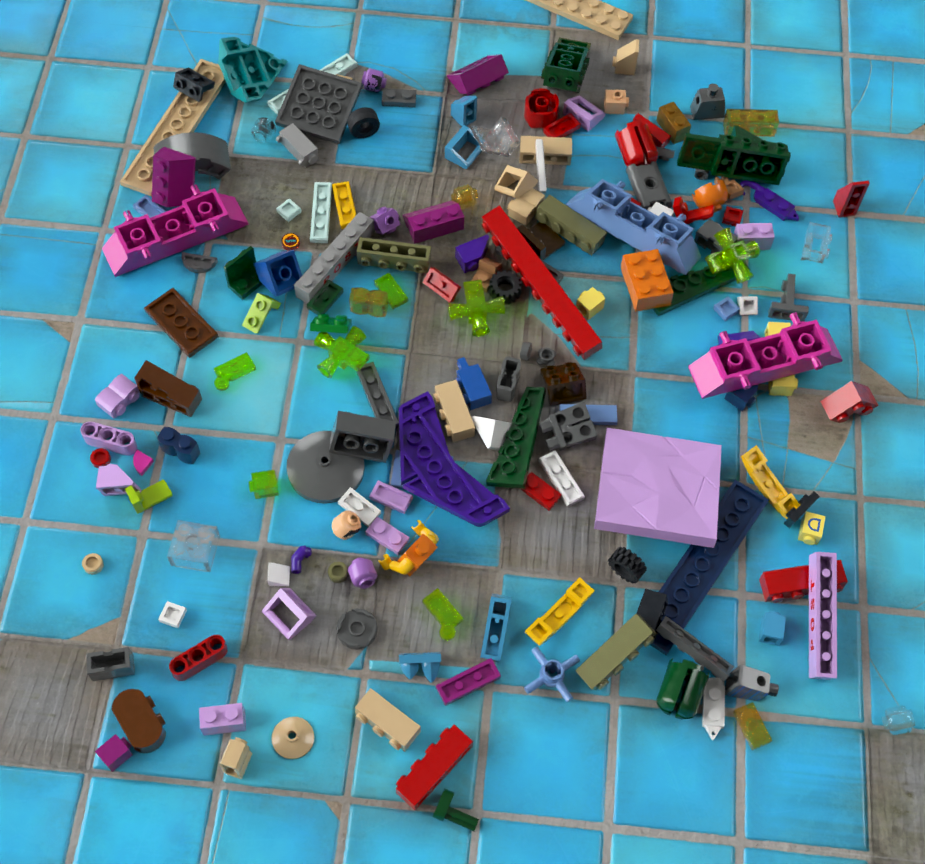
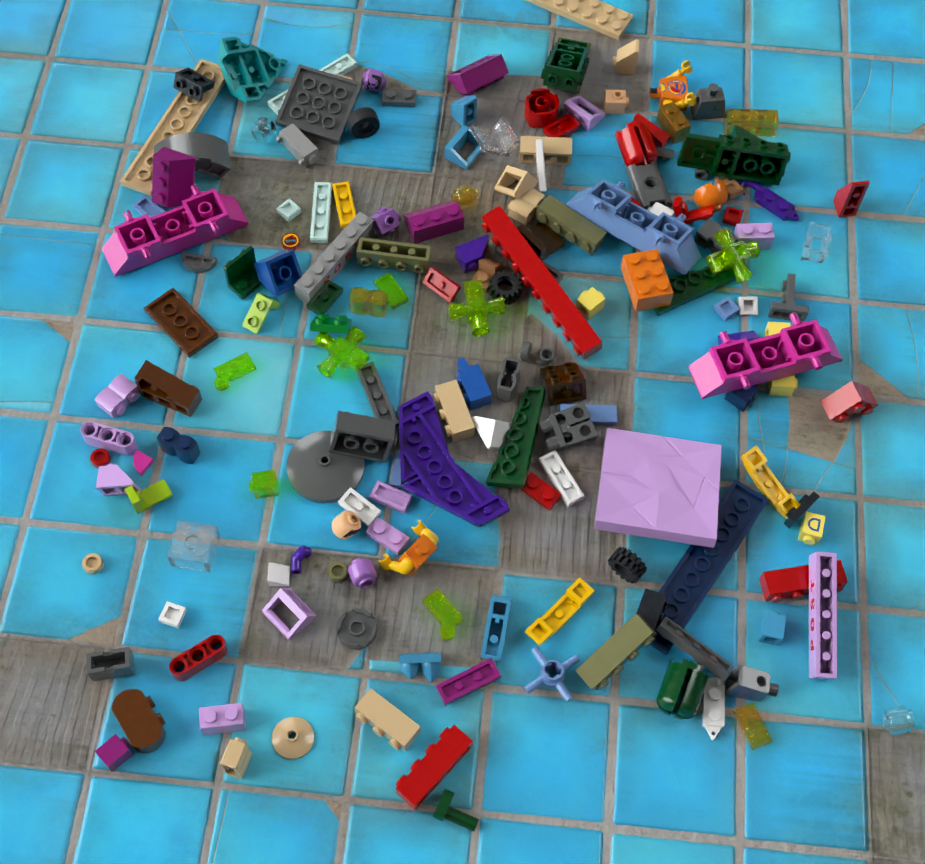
none -> torso [649,60,696,111]

